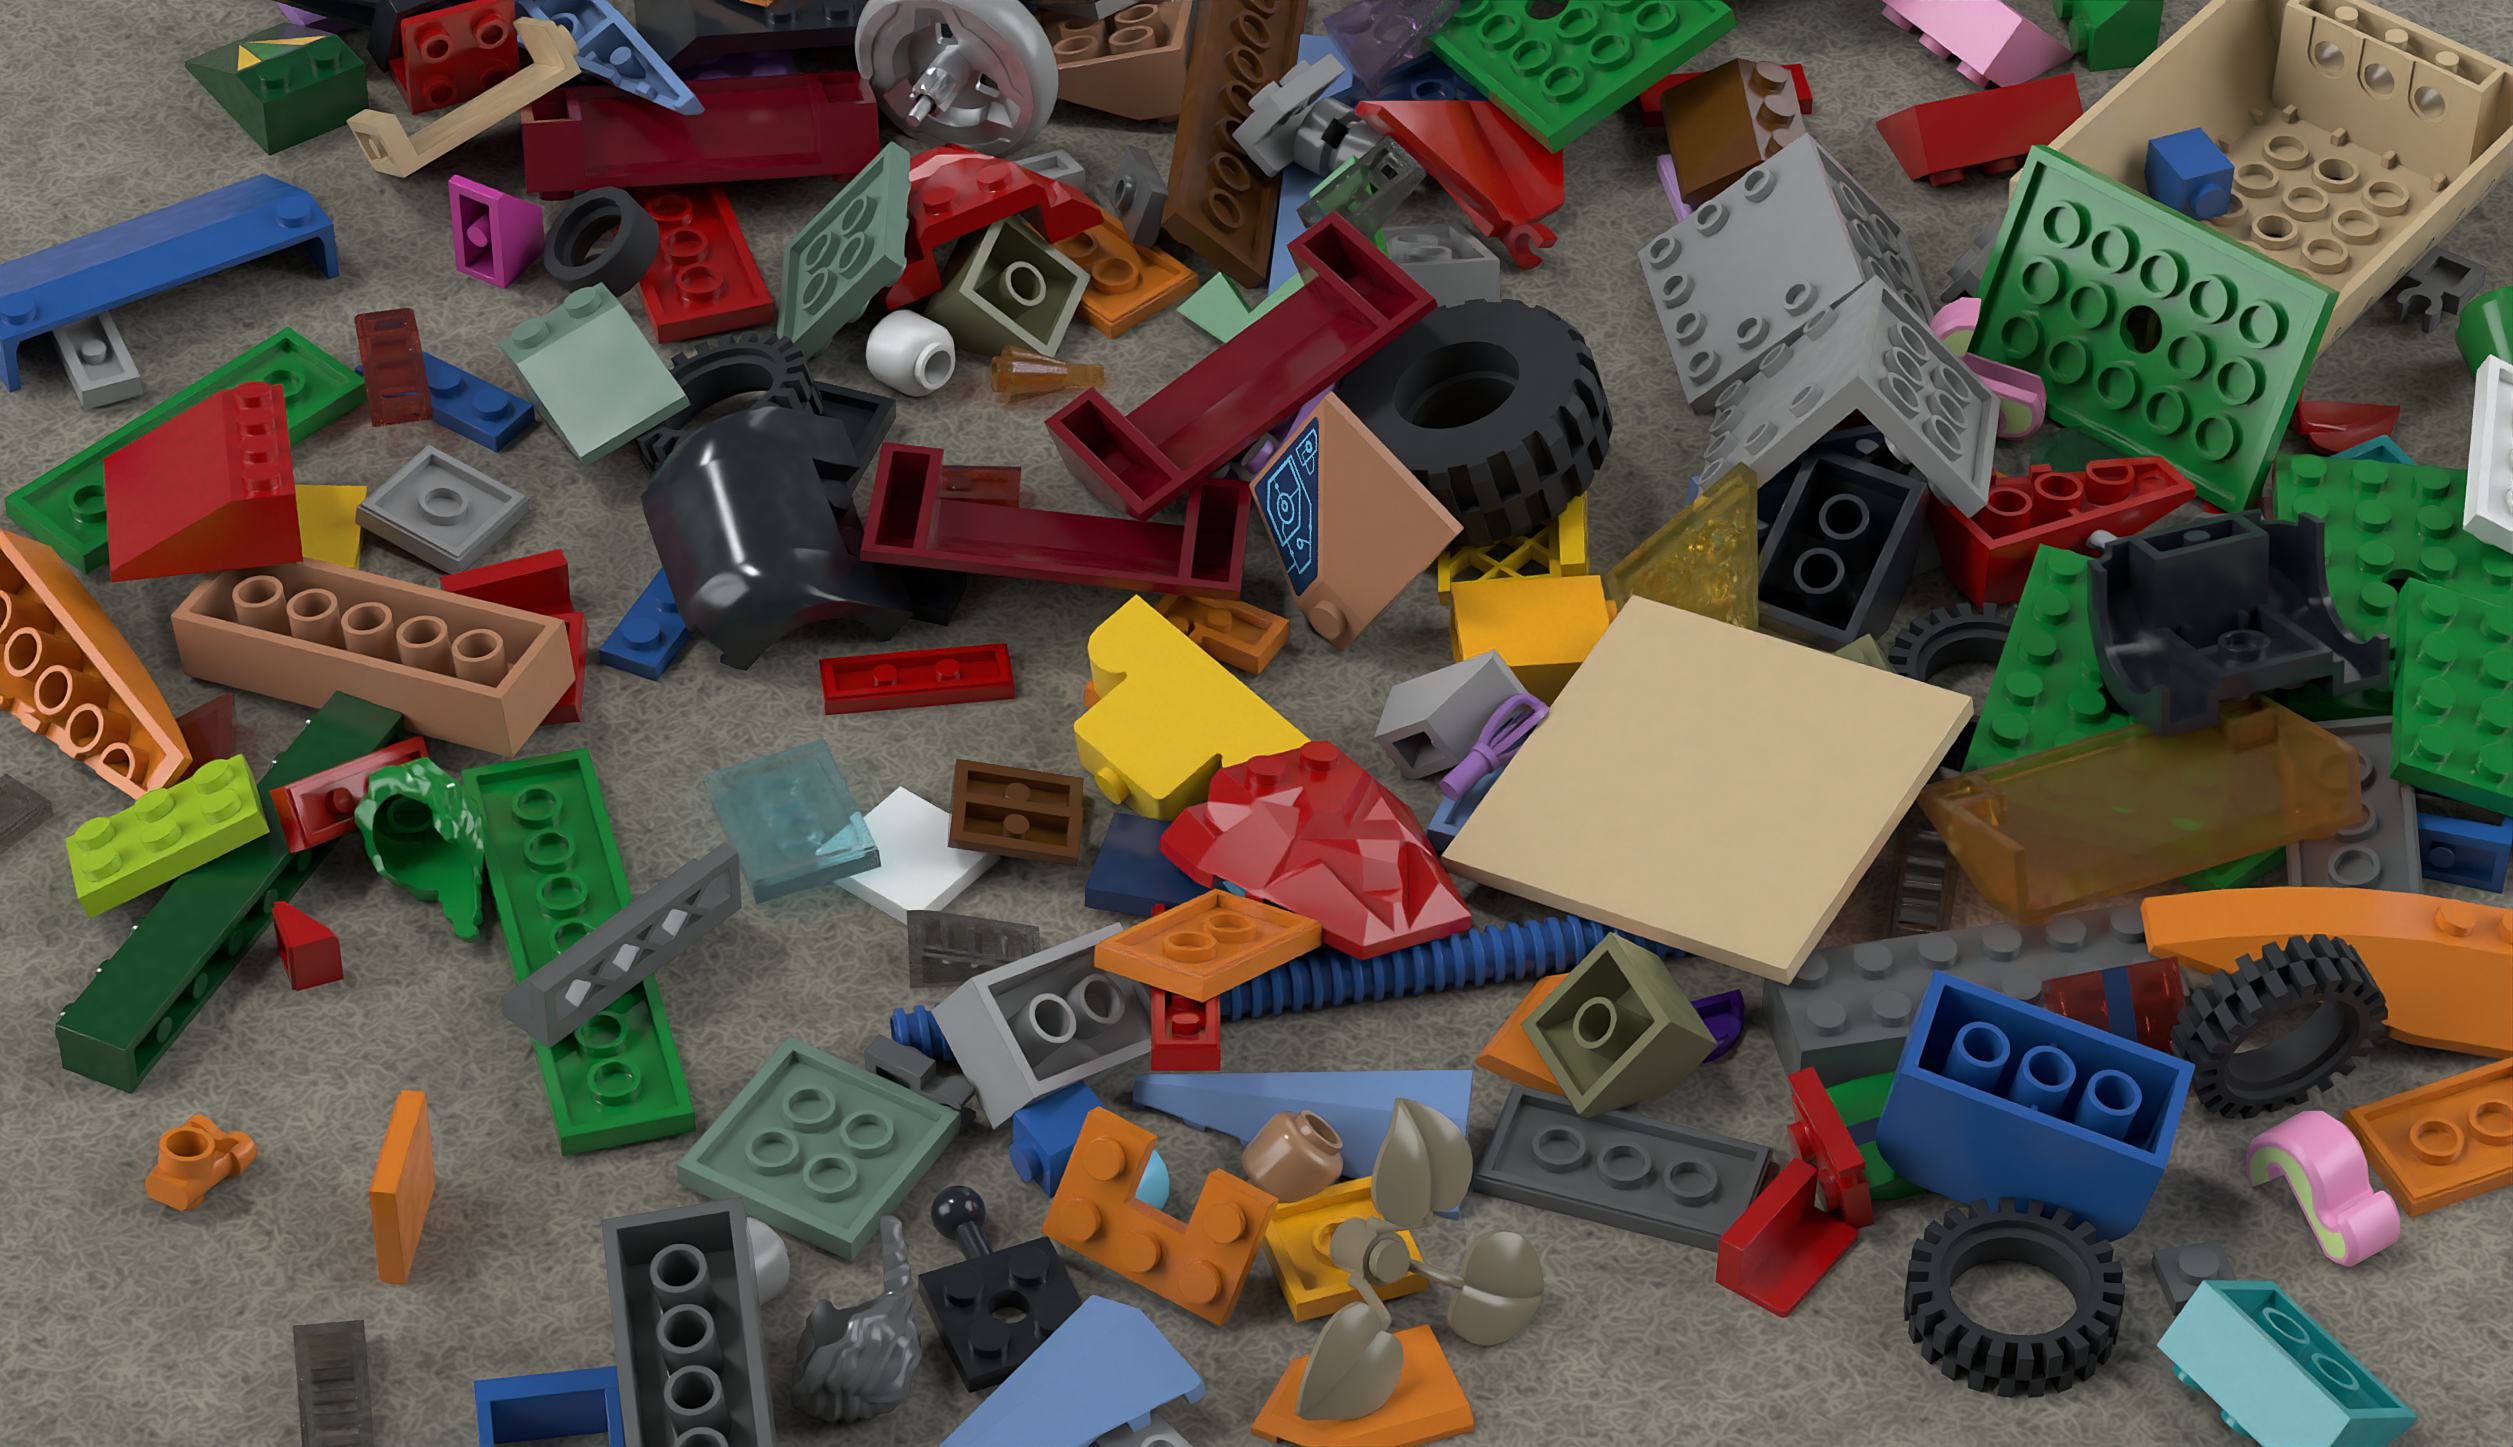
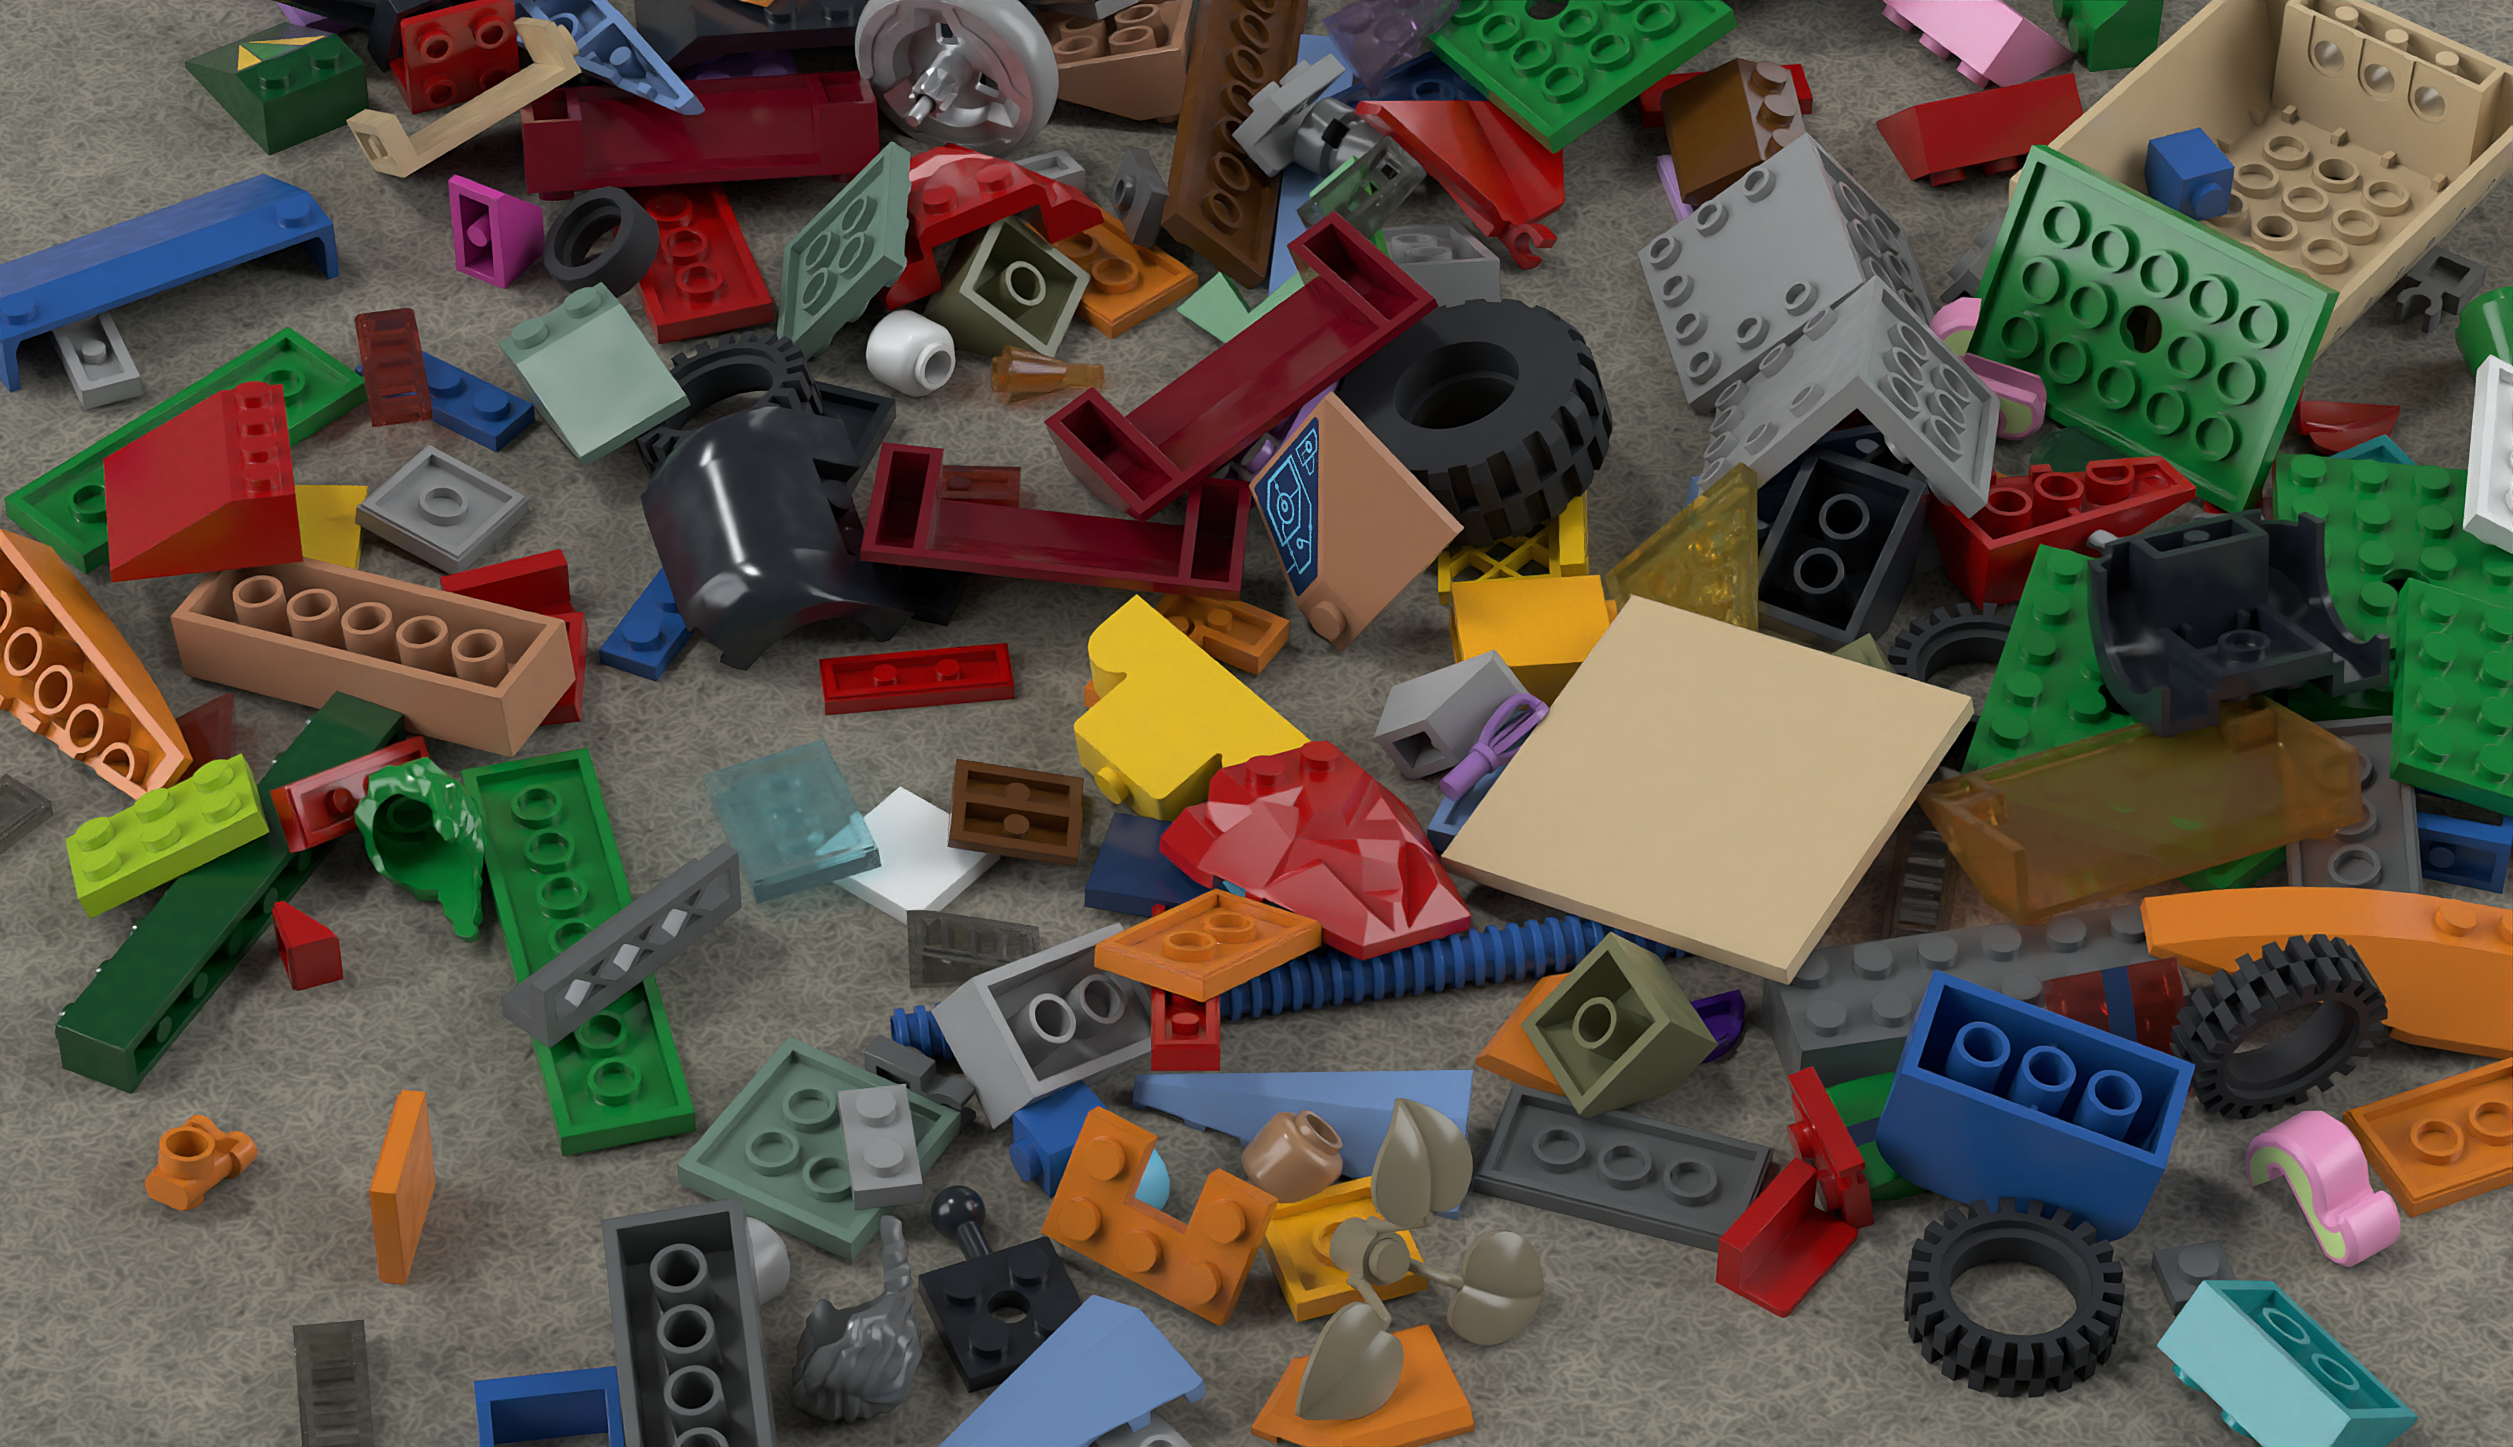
none -> light grey plate [838,1084,923,1210]

